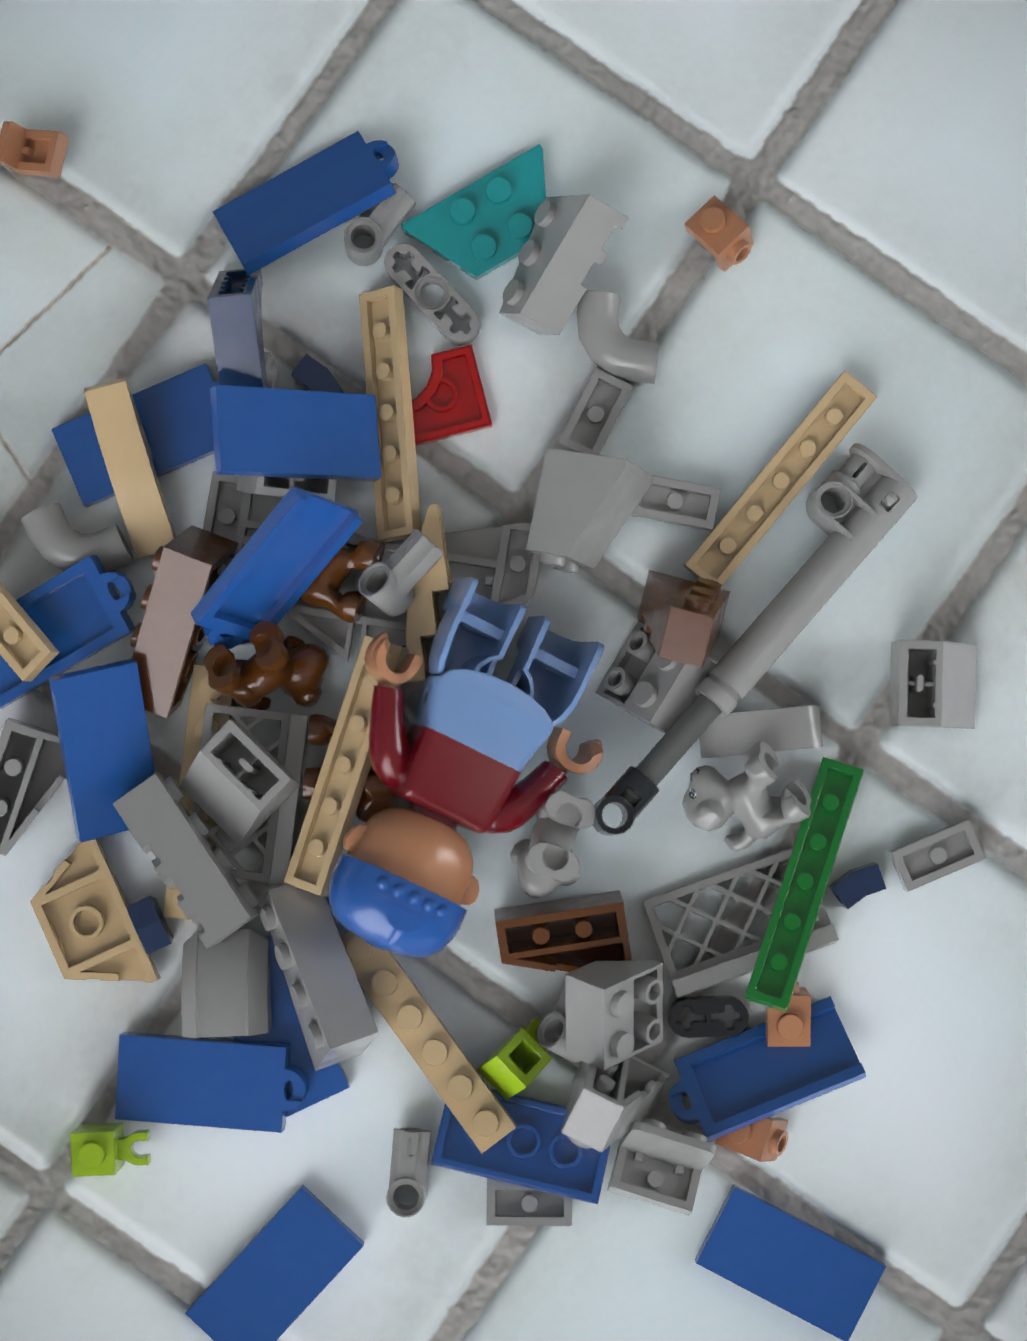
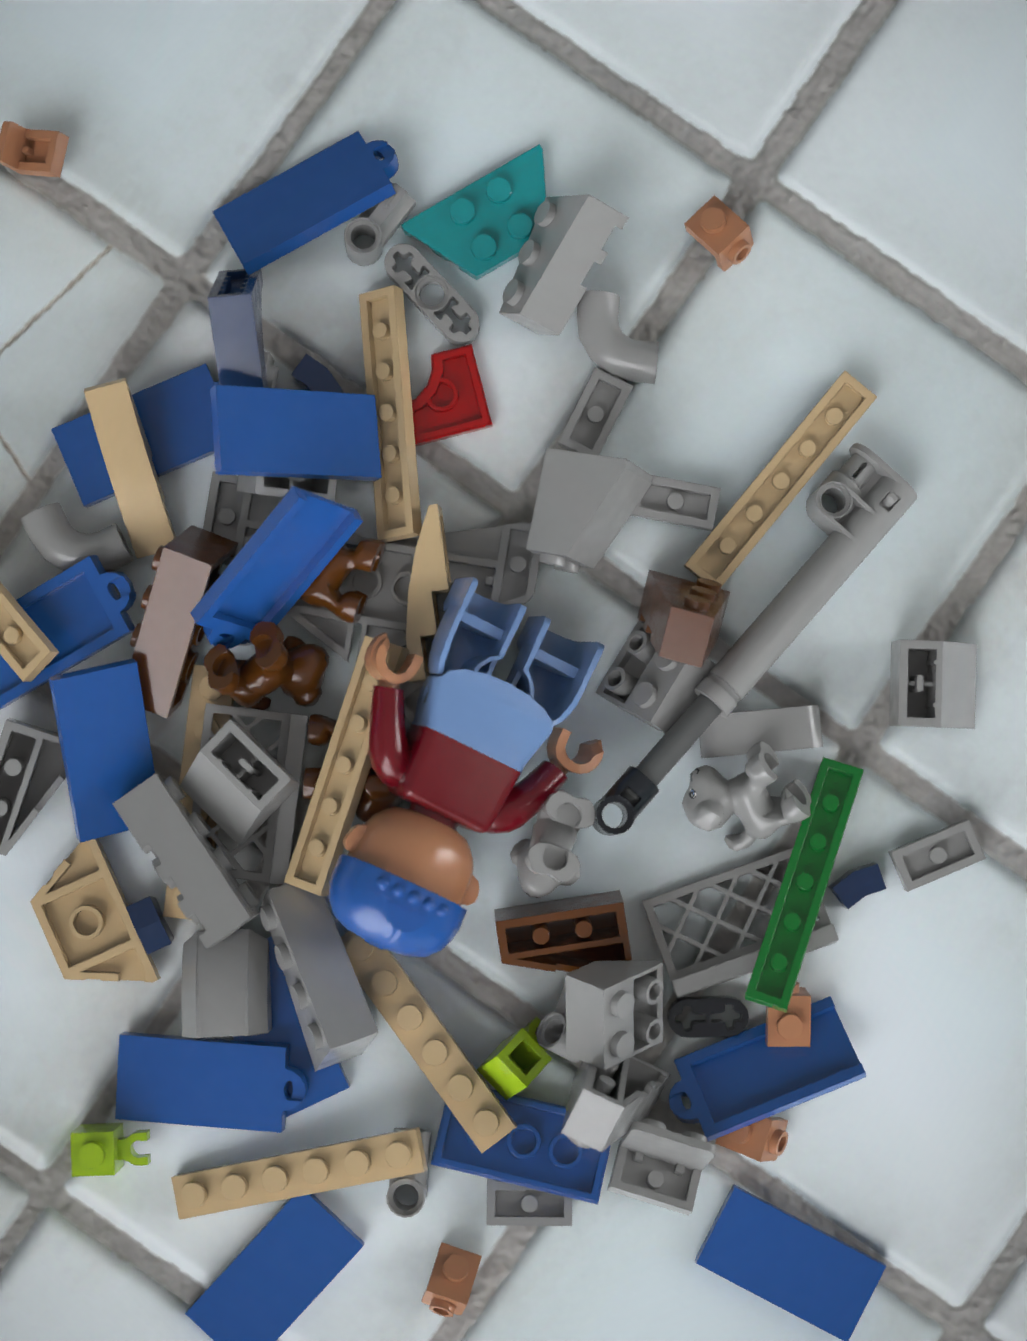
light grey piece [358,529,444,616] -> none
none -> tan plate [171,1127,428,1220]
none -> nougat bracket [421,1242,482,1317]

